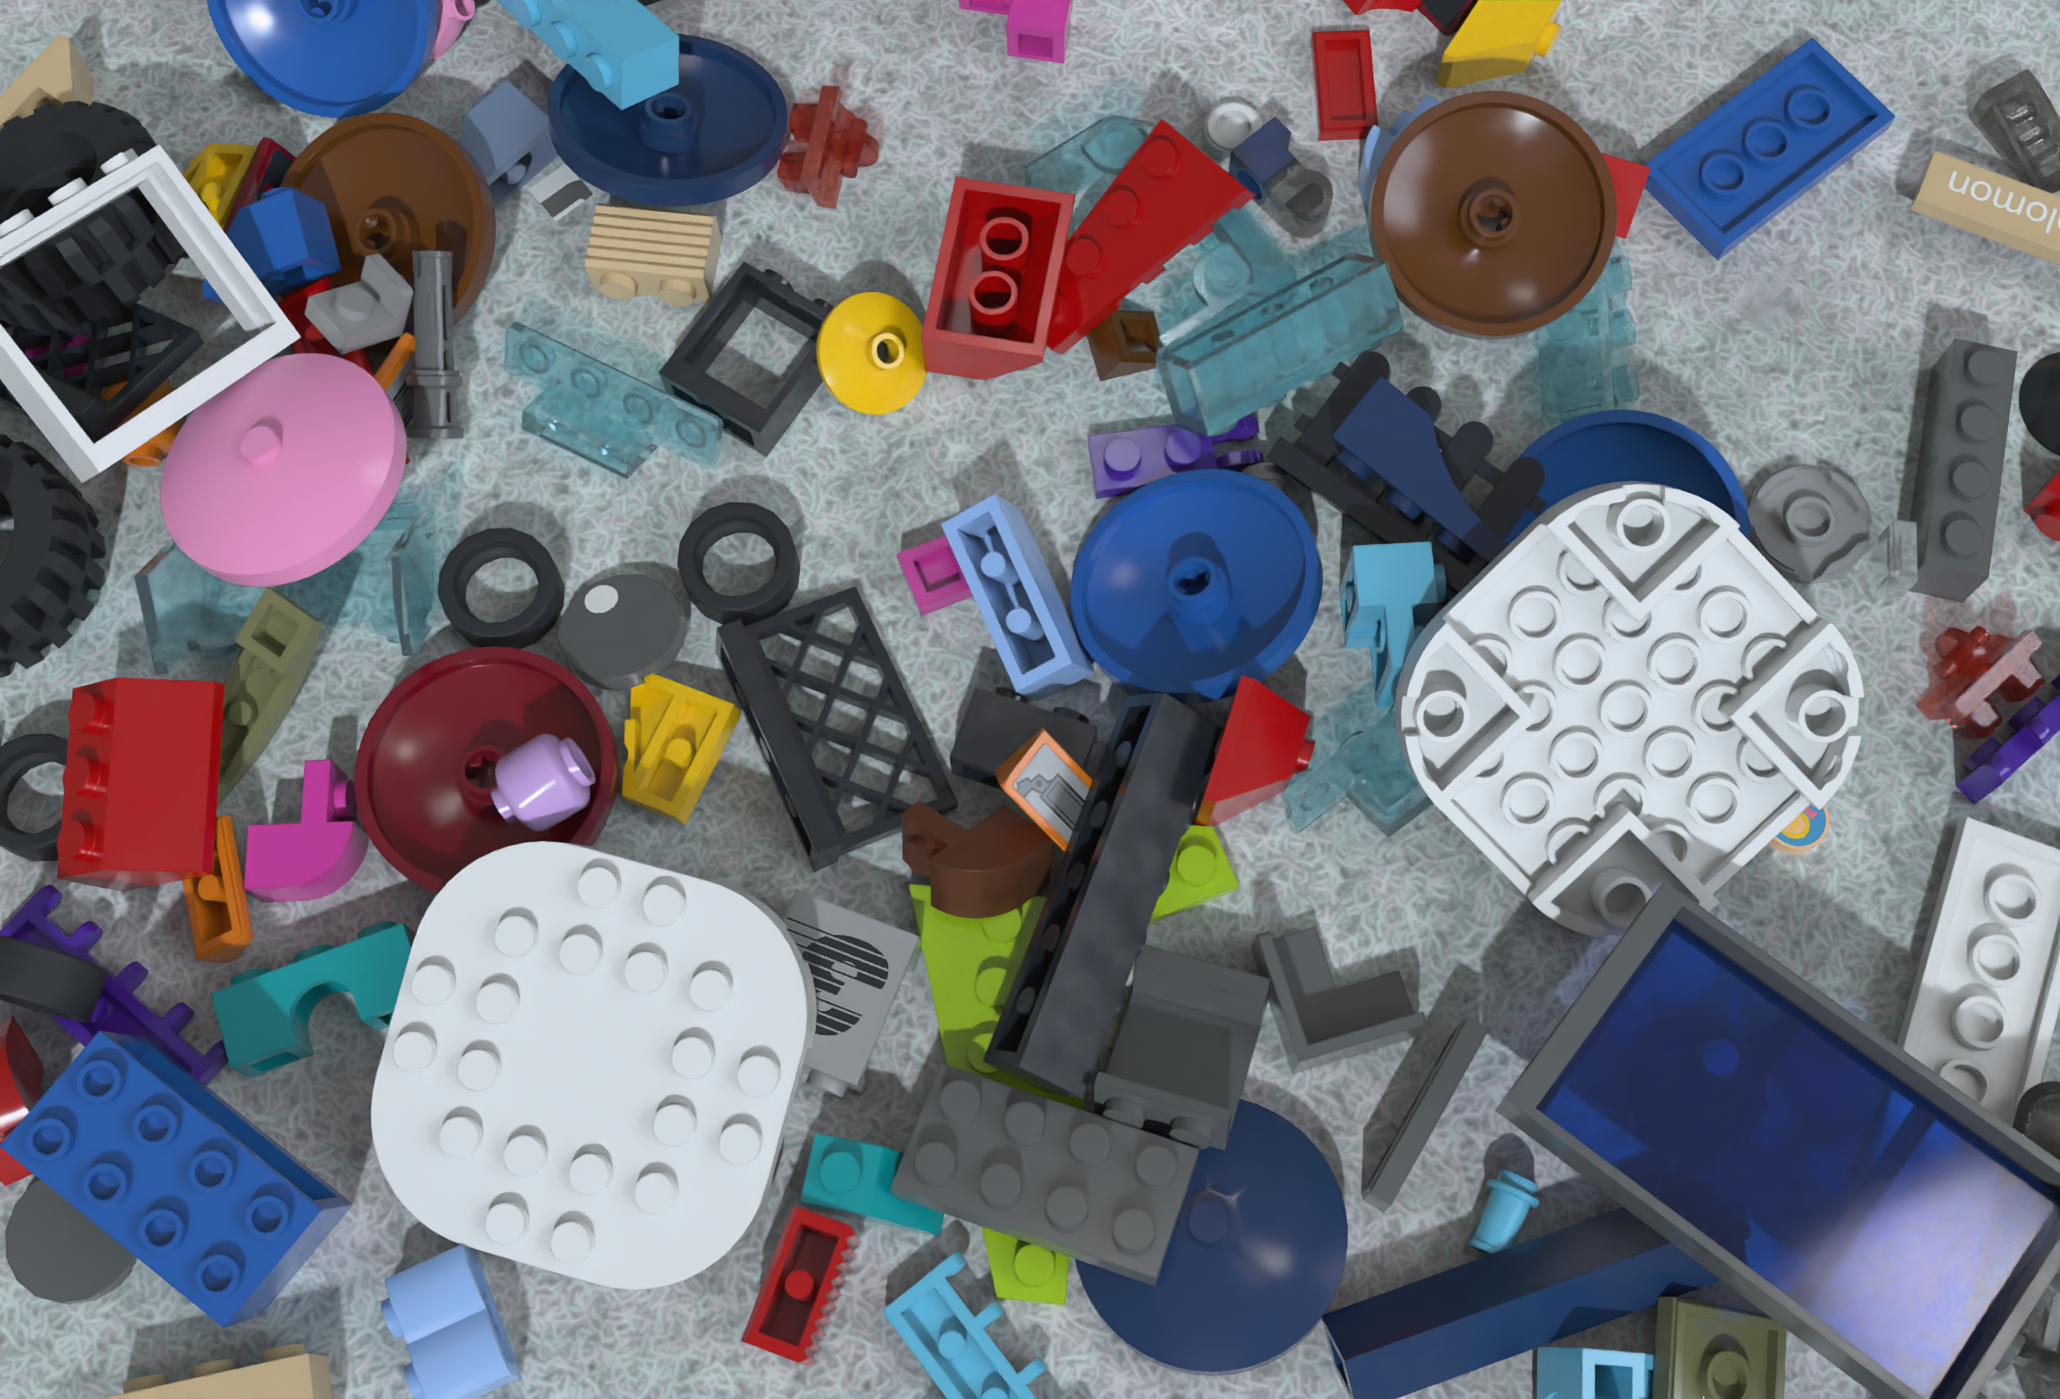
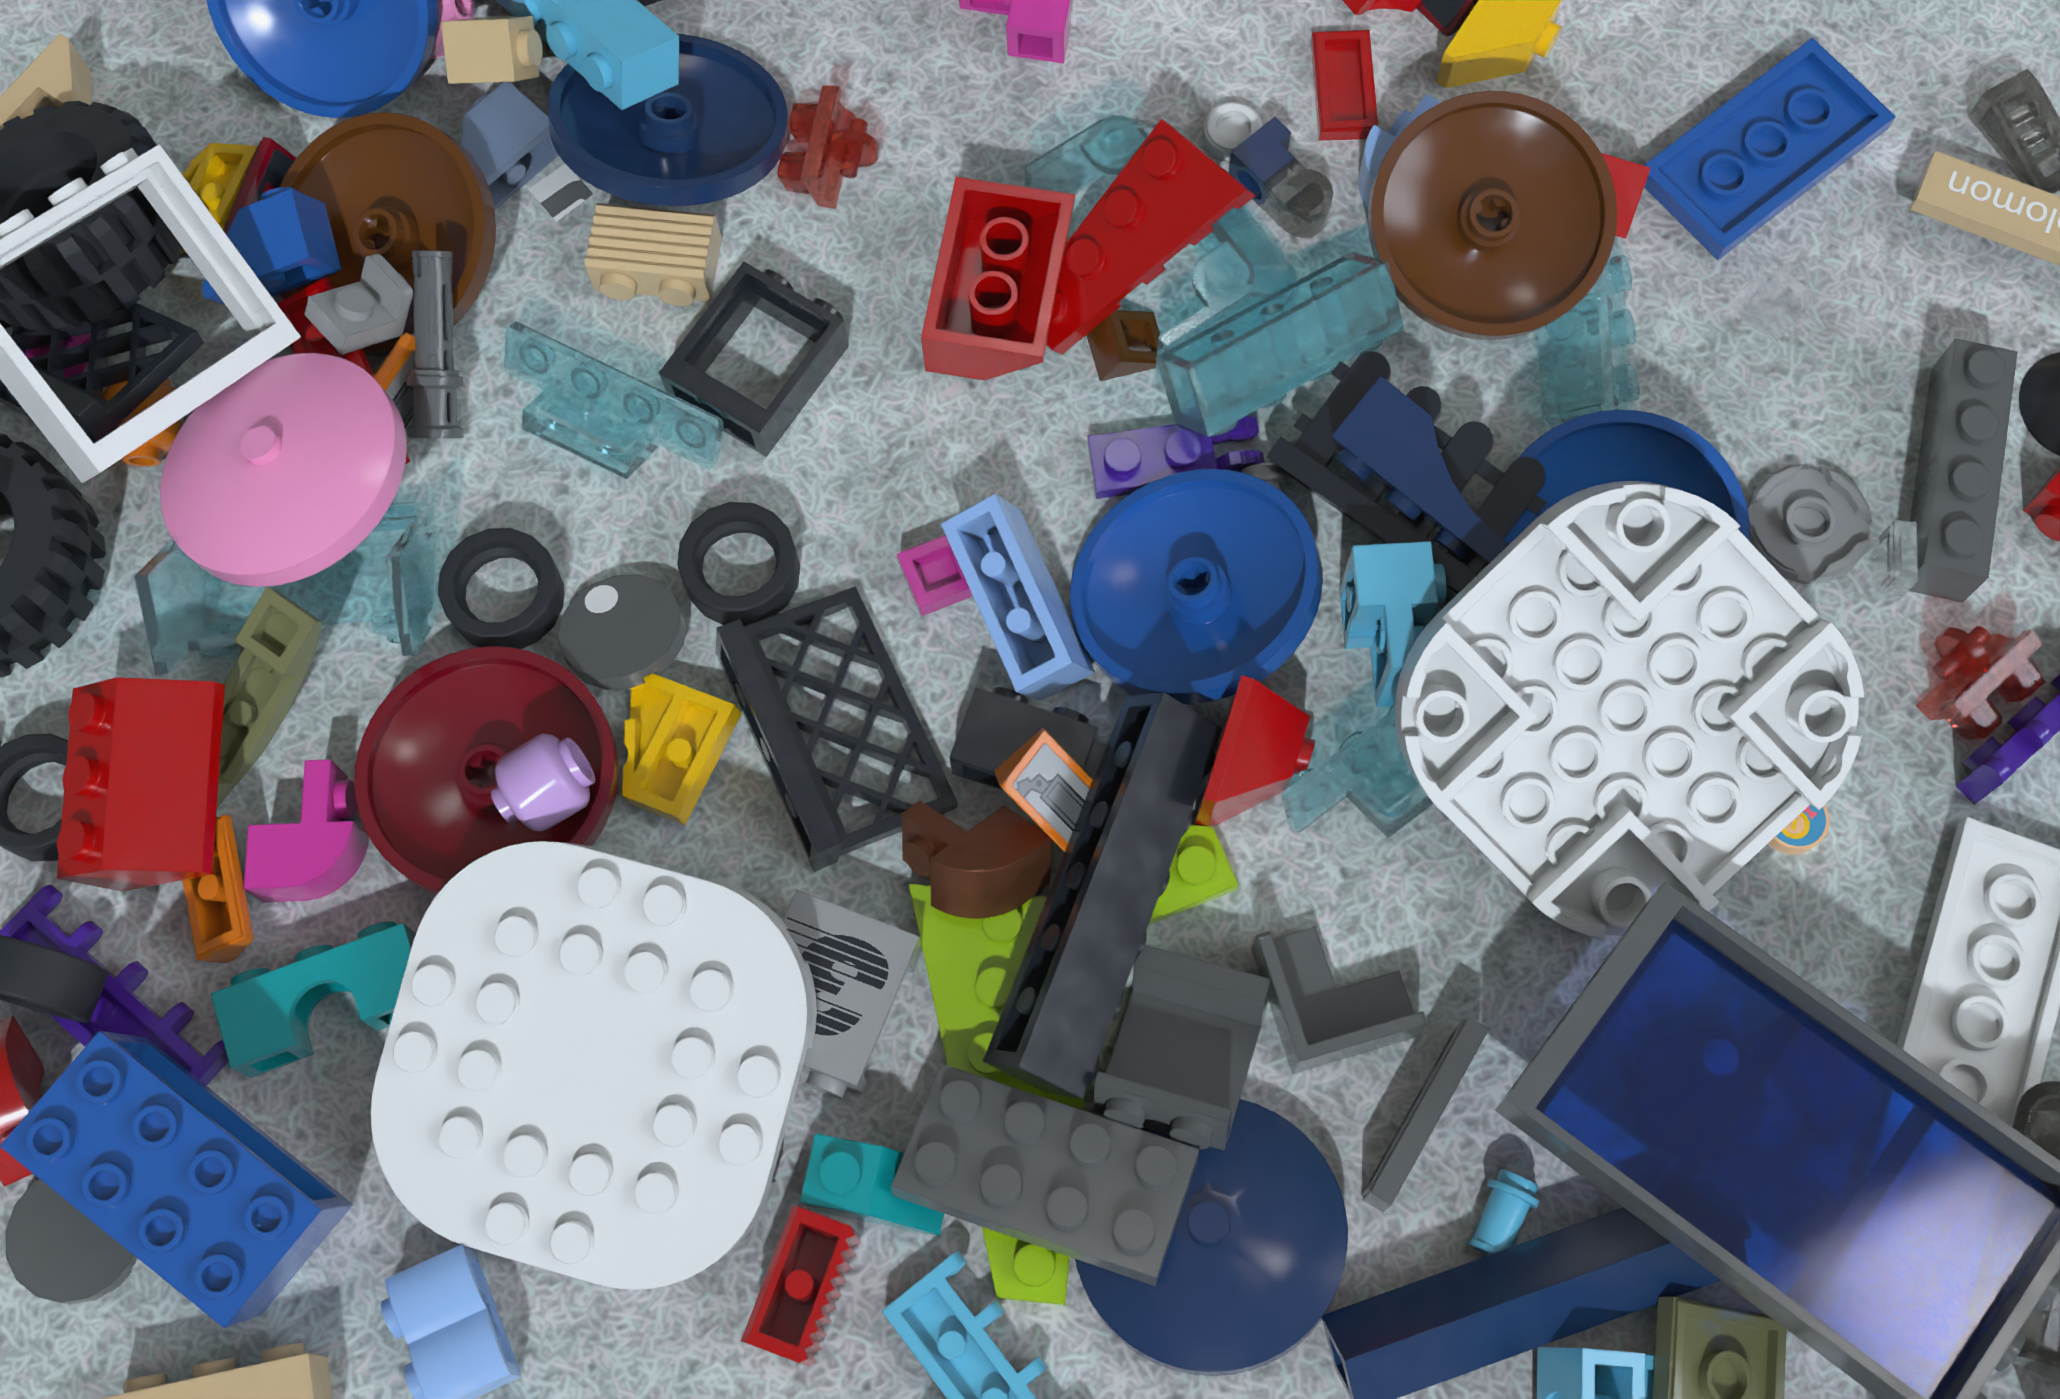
yellow dish [816,292,927,415] -> none
none -> tan arch [441,15,543,84]

